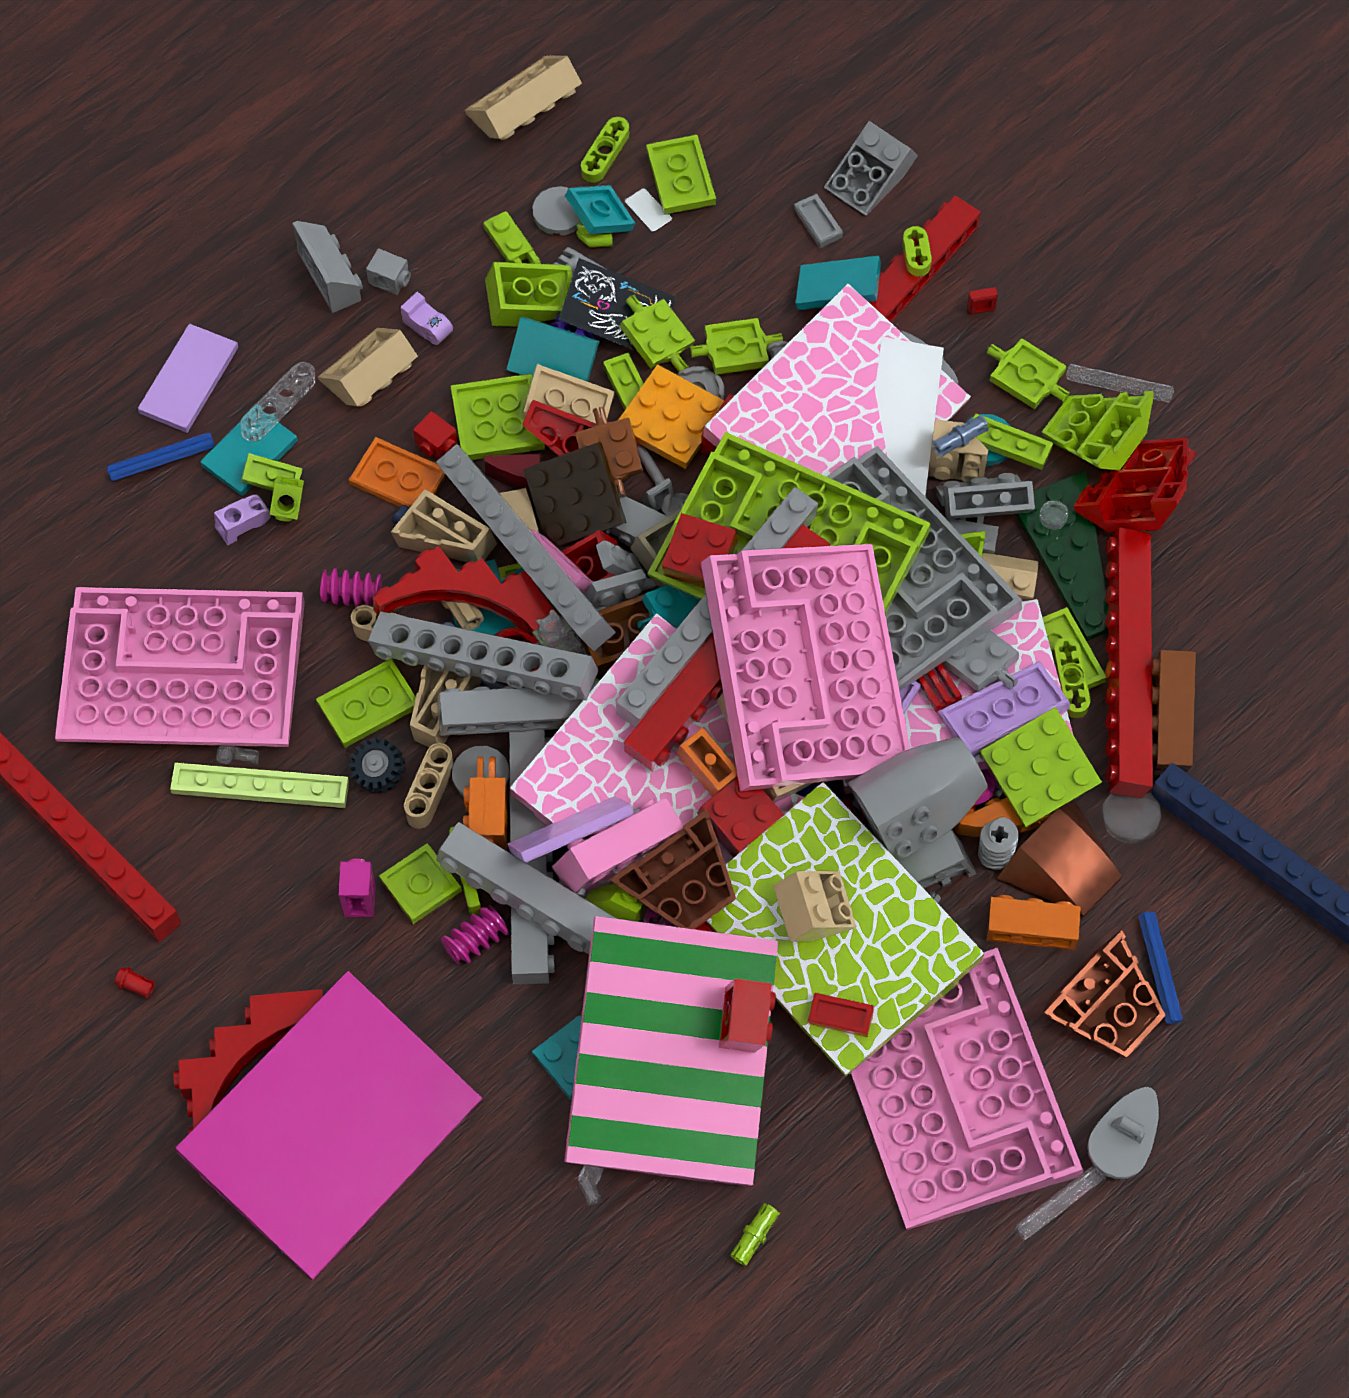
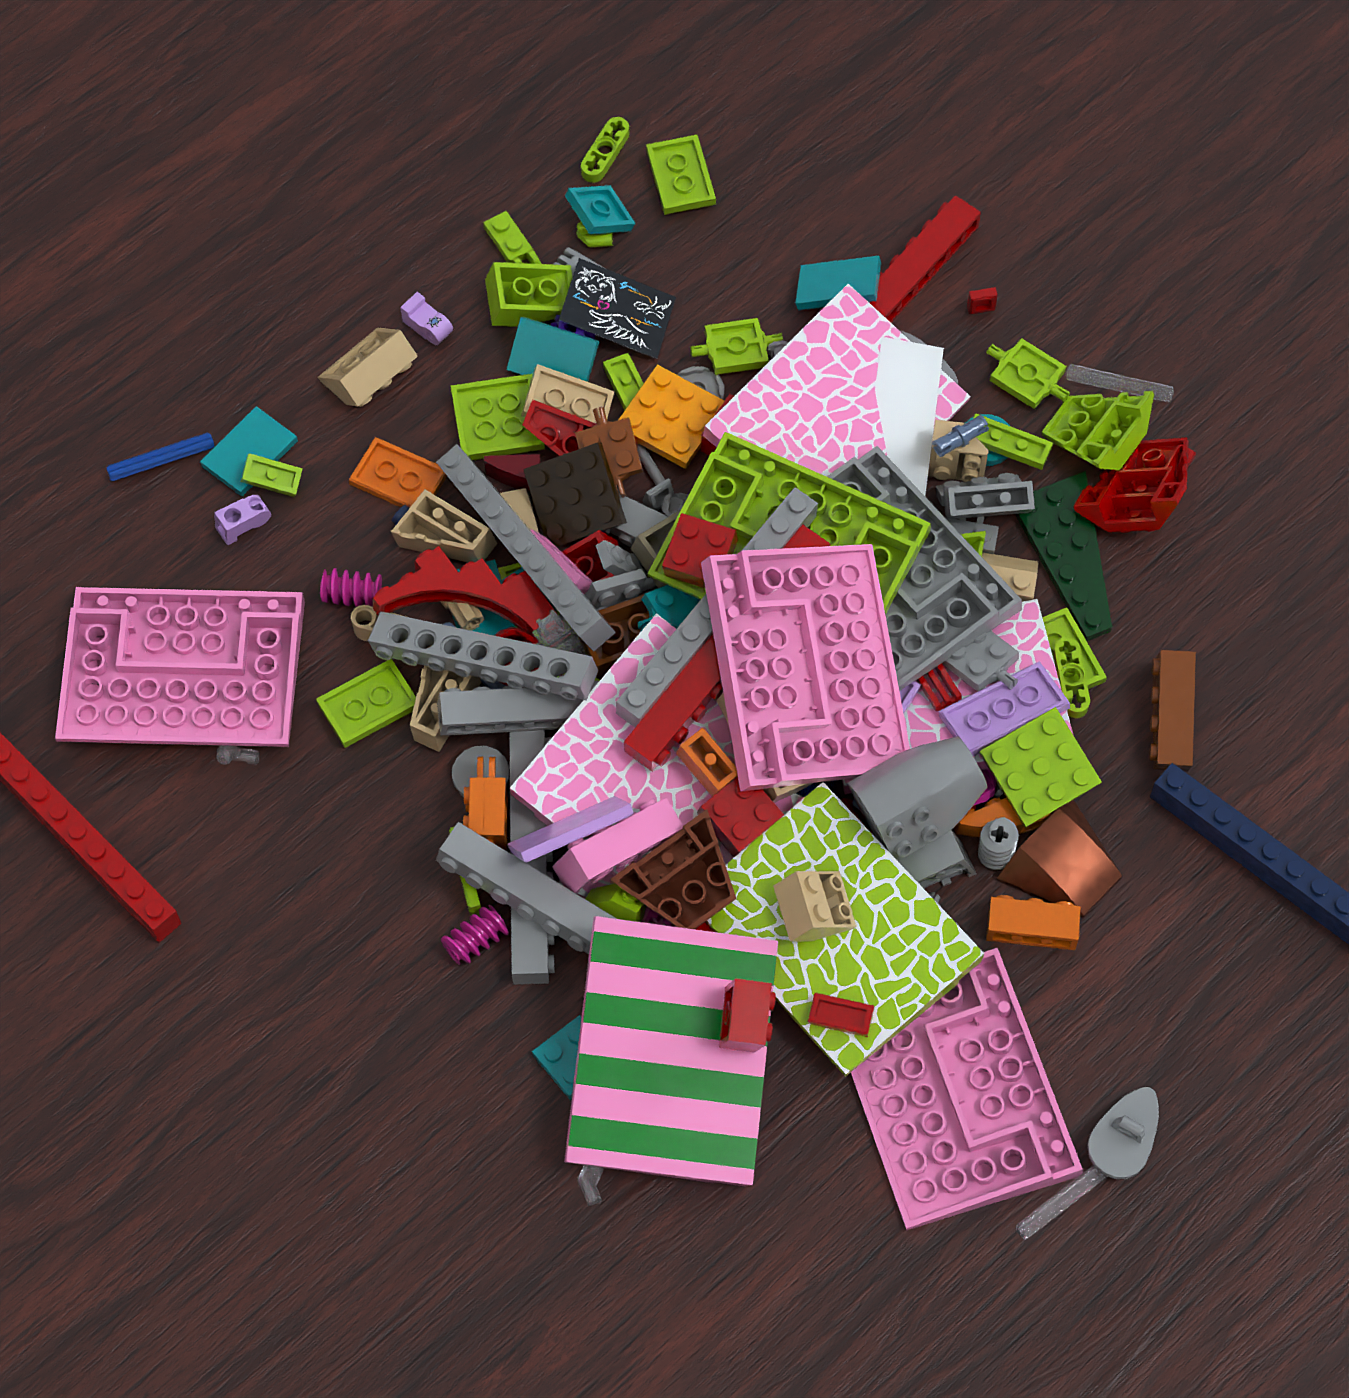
red pin [115,967,156,999] -> none
lavender tile [138,323,239,433] -> none
yellowish green plate [170,763,349,808] -> none
red arch [174,989,324,1134] -> none
dark pink slope [176,971,482,1280] -> none
clear beam [240,362,315,442] -> none
lime brick [269,476,304,522] -> none
light grey slope [292,221,363,313] -> none
dark pink brick [339,858,376,917] -> none
black wheel [349,737,406,794] -> none
light grey brick [366,248,411,295] -> none
lime plate [379,843,462,924] -> none
tan beam [404,743,454,829] -> none
red brick [413,411,458,460] -> none
tan slope [465,56,582,140] -> none
light grey tile [533,186,581,236] -> none
lime plate [619,295,695,373] -> none
white sticker [625,189,672,231] -> none
lime pin [730,1203,780,1266] -> none
light grey tile [793,194,843,248] -> none
light grey slope [824,121,918,216] -> none
lime beam [903,226,931,277] -> none
clear tile [1039,500,1068,530] -> none
copper wedge [1042,930,1166,1058] -> none
clear tile [1101,792,1161,843] -> none
red brick [1105,527,1153,799] -> none
blue axle [1138,911,1183,1025] -> none

